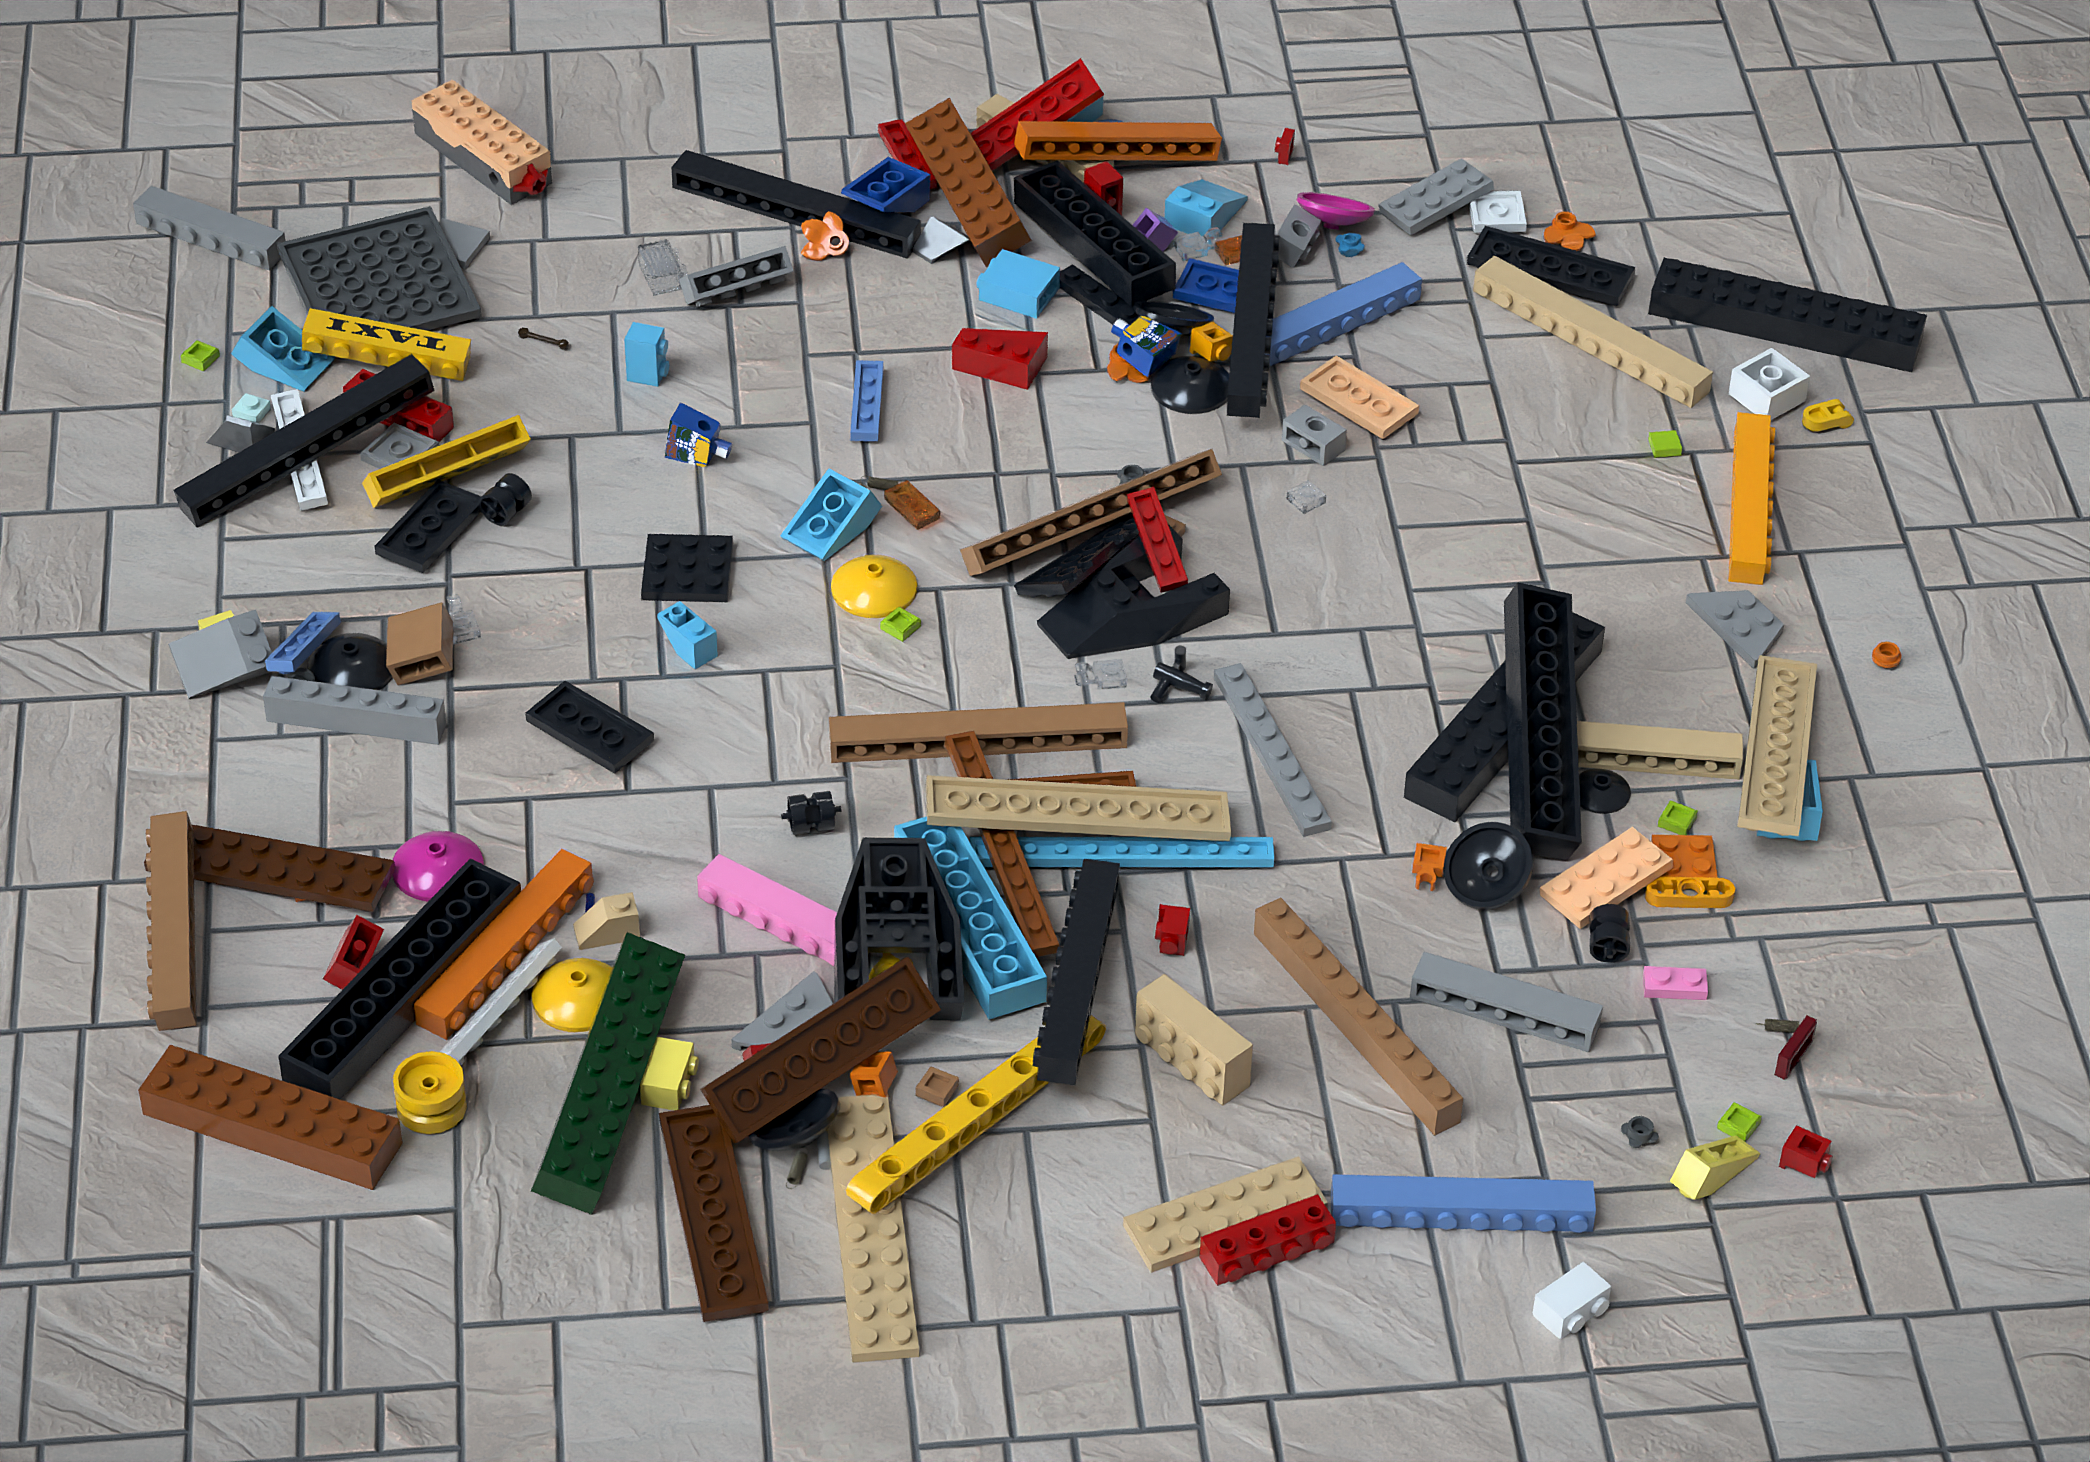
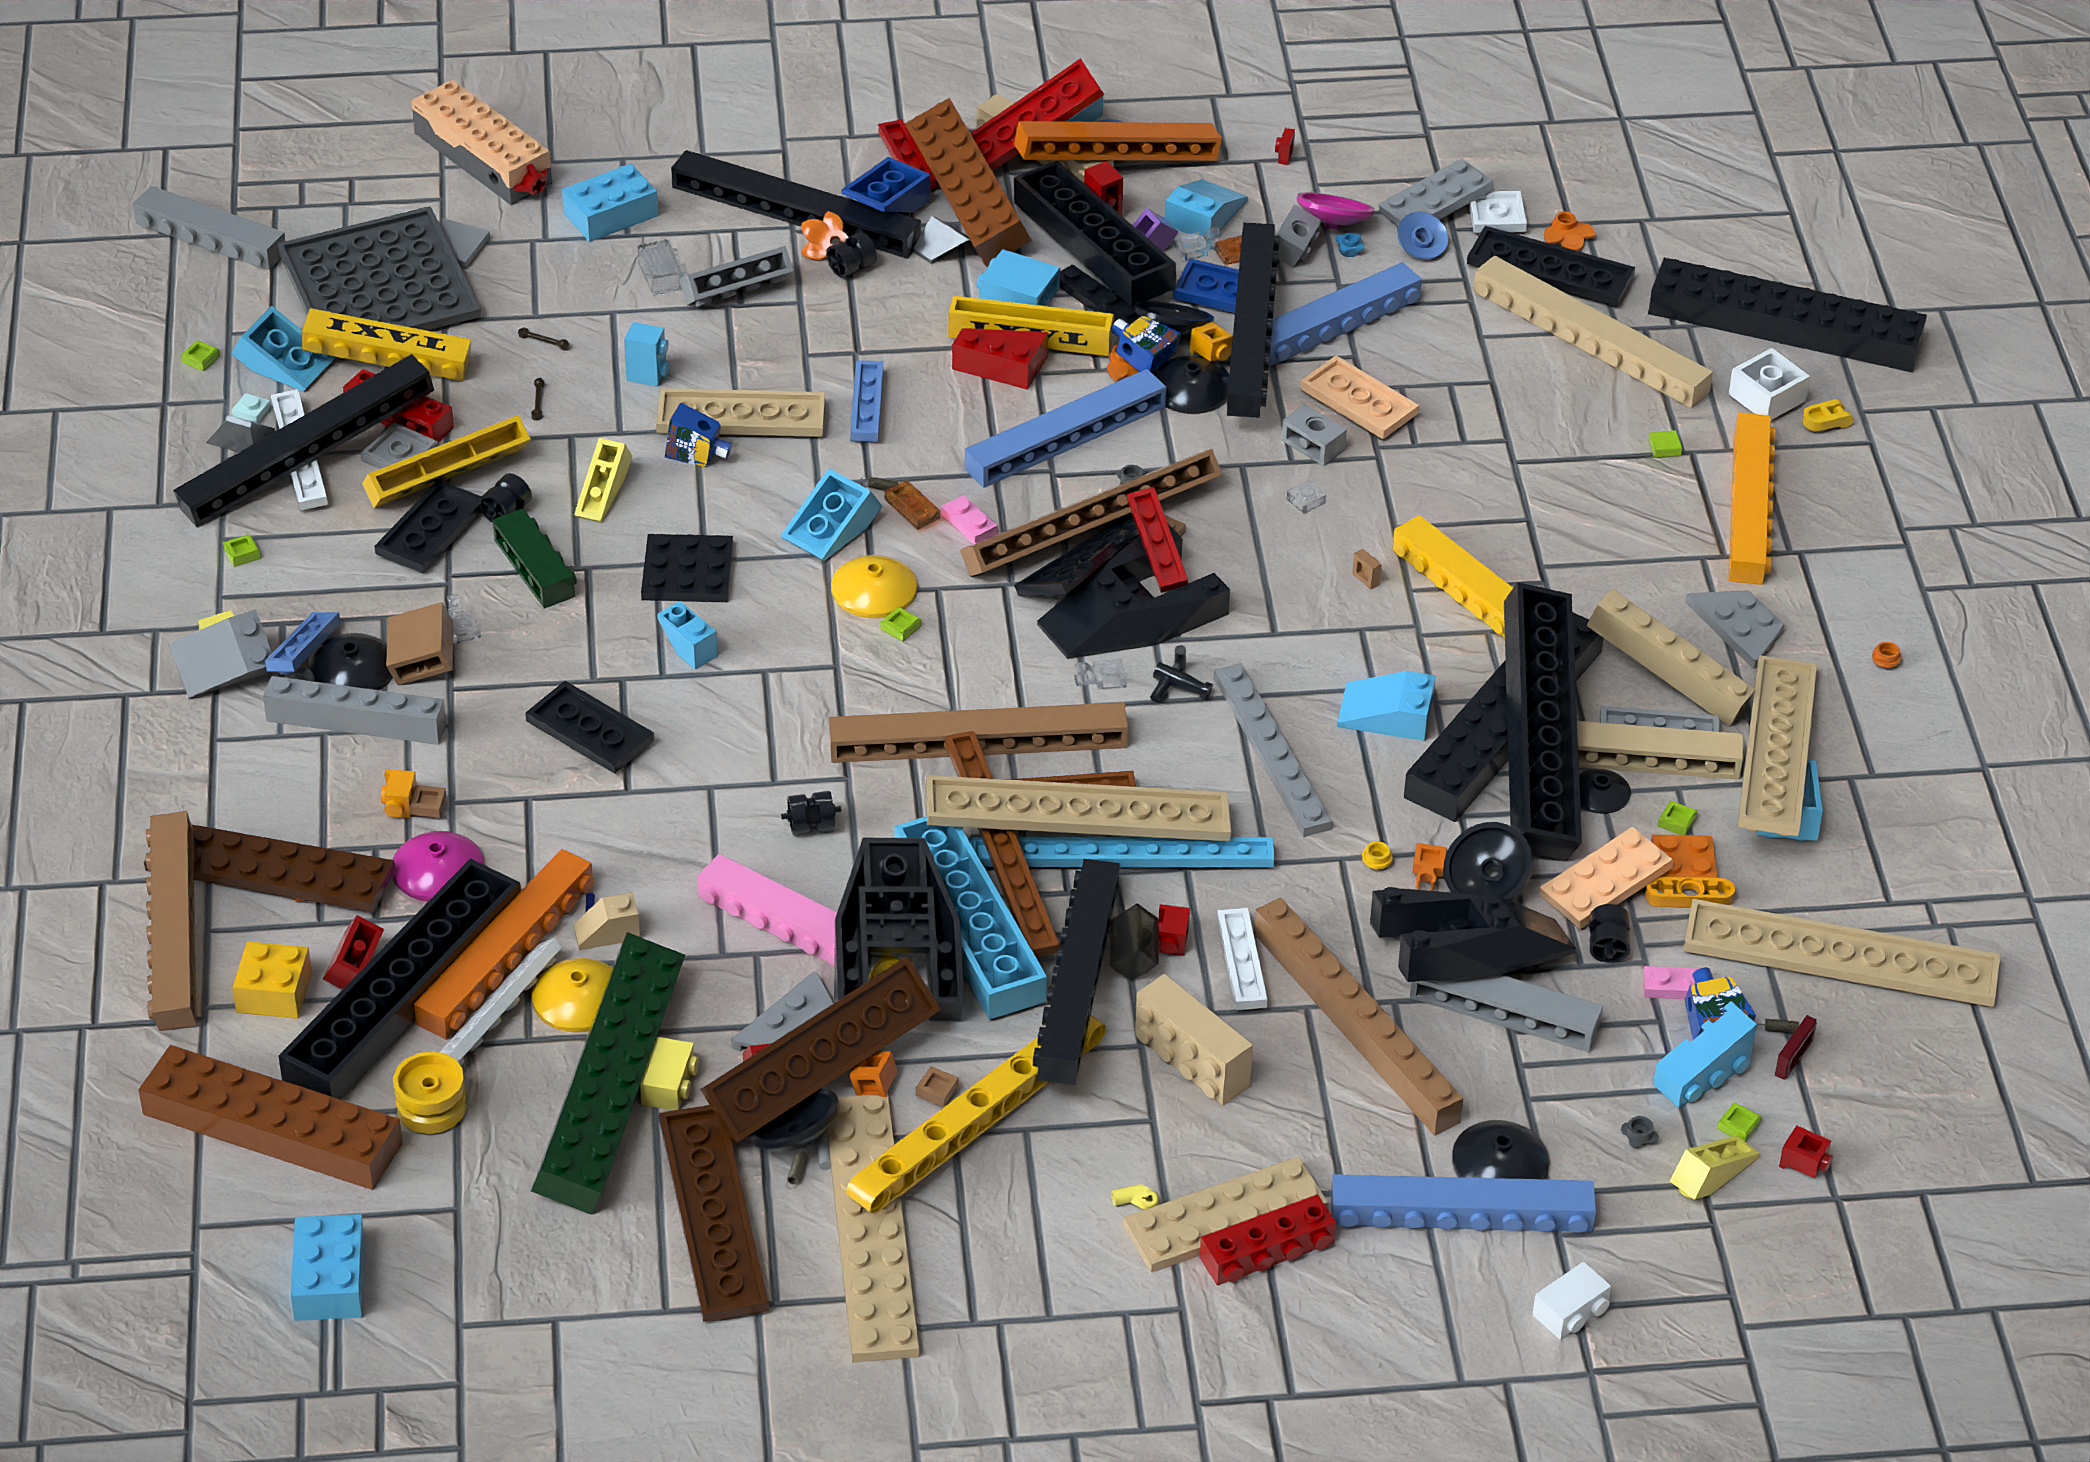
none -> lime tile [223,534,261,567]
none -> yellow brick [232,941,312,1019]
none -> medium azure brick [291,1214,365,1321]
none -> light orange brick [381,769,417,818]
none -> medium nougat plate [409,785,447,818]
none -> dark green brick [493,509,577,608]
none -> dark brown hinge [531,378,545,421]
none -> medium azure brick [562,164,658,242]
none -> light yellow slope [574,438,632,523]
none -> tan plate [656,388,825,437]
none -> black wheel [826,232,877,278]
none -> bright pink plate [941,495,997,544]
none -> yellow brick [948,296,1113,356]
none -> medium blue brick [965,369,1166,488]
none -> clear smoke brick [1110,903,1159,981]
none -> light yellow arm [1111,1184,1159,1210]
none -> white plate [1217,908,1267,1010]
none -> medium azure slope [1337,671,1436,741]
none -> medium nougat plate [1352,549,1381,590]
none -> yellow plate [1362,841,1392,870]
none -> black wedge [1370,887,1576,982]
none -> yellow brick [1392,515,1513,638]
none -> medium blue dish [1397,212,1448,260]
none -> black dish [1452,1120,1549,1180]
none -> tan brick [1586,588,1756,727]
none -> light grey plate [1600,706,1719,732]
none -> medium azure wedge [1653,1001,1757,1108]
none -> tan plate [1683,899,2000,1007]
none -> torso [1685,967,1756,1040]

